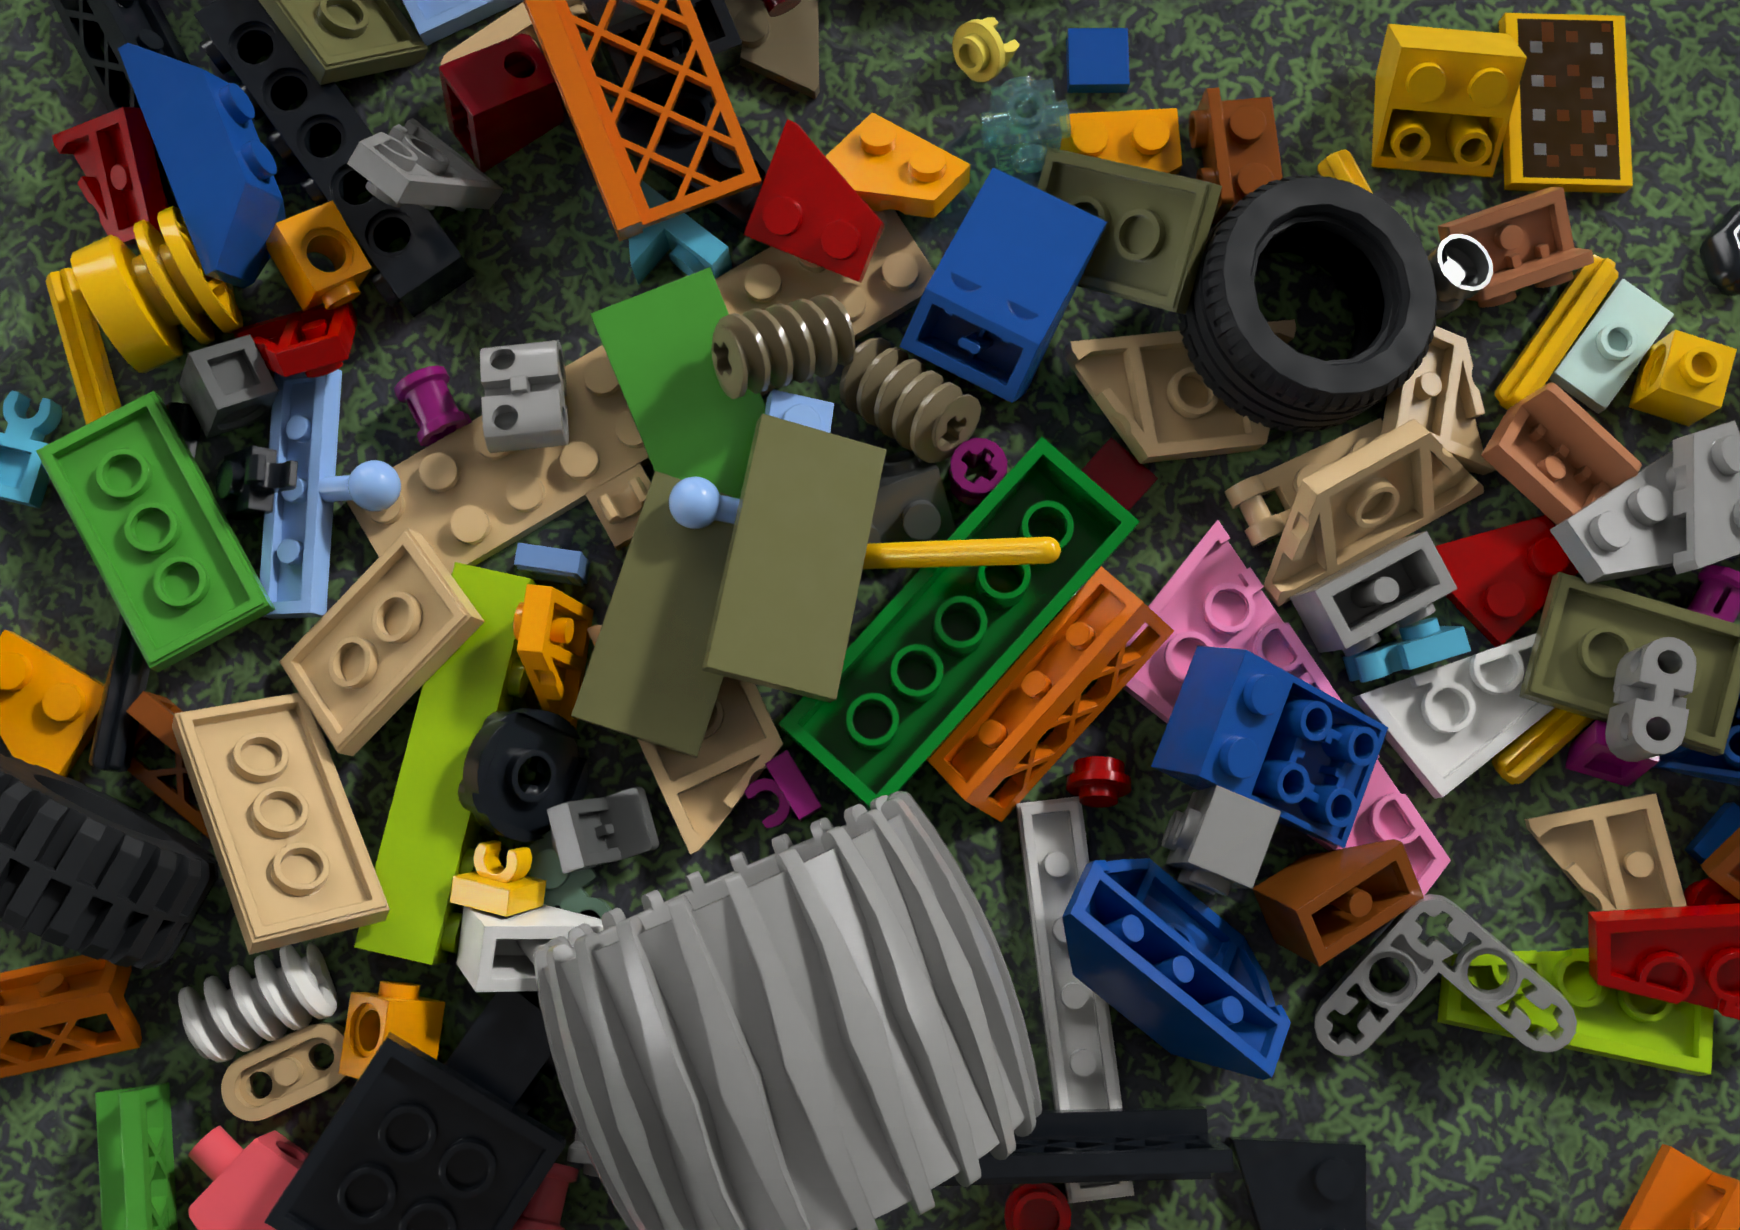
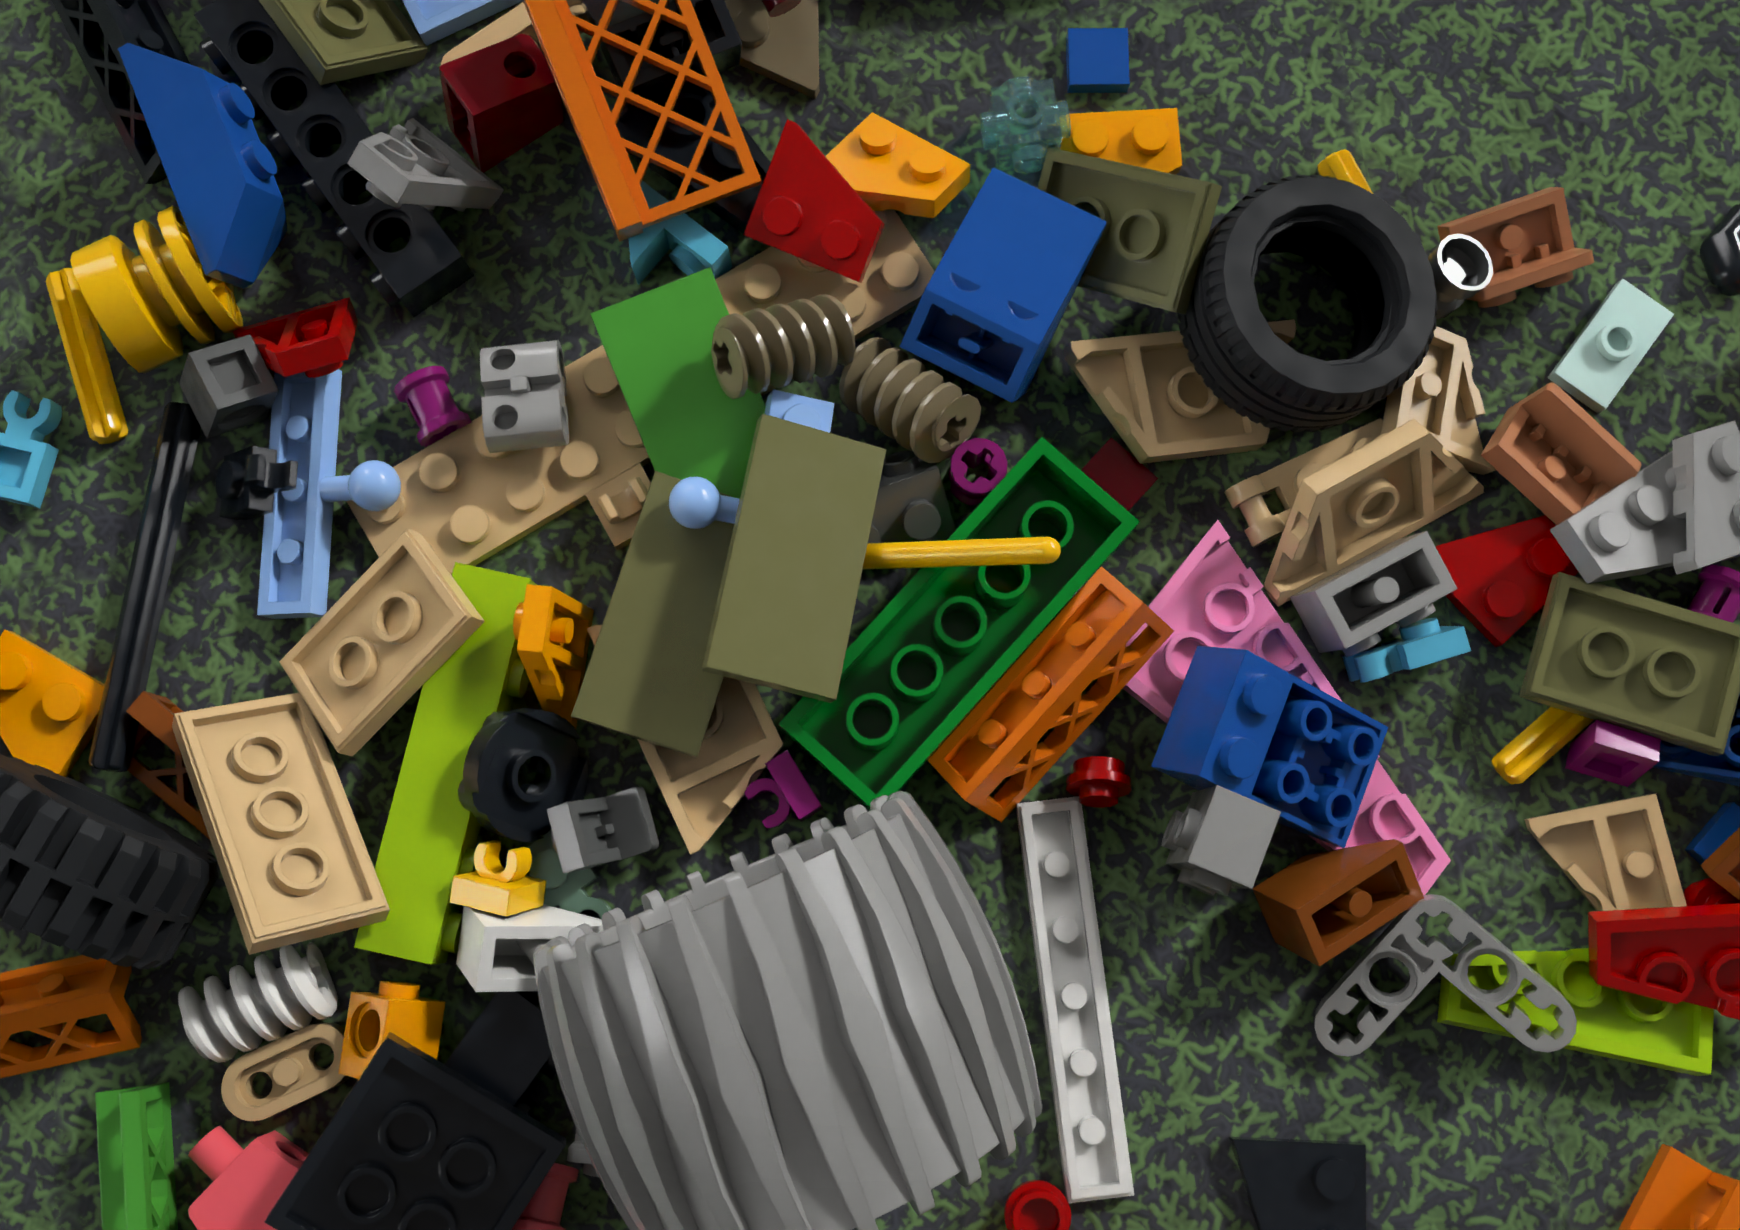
bright green tile [36,391,275,673] -> none
red wing [52,107,169,245] -> none
light orange brick [266,200,372,312] -> none
medium blue tile [514,543,590,587] -> none
black fence [939,1106,1234,1186] -> none
light yellow plate [952,17,1020,82] -> none
blue wedge [1062,858,1291,1080] -> none
dark orange bracket [1189,87,1283,224] -> none
white wing [1353,633,1554,799] -> none
yellow slope [1371,24,1527,178] -> none
yellow axle [1494,255,1619,410] -> none
tile [1499,13,1633,193] -> none
light grey piece [1605,637,1696,762] -> none
yellow brick [1629,330,1737,426] -> none

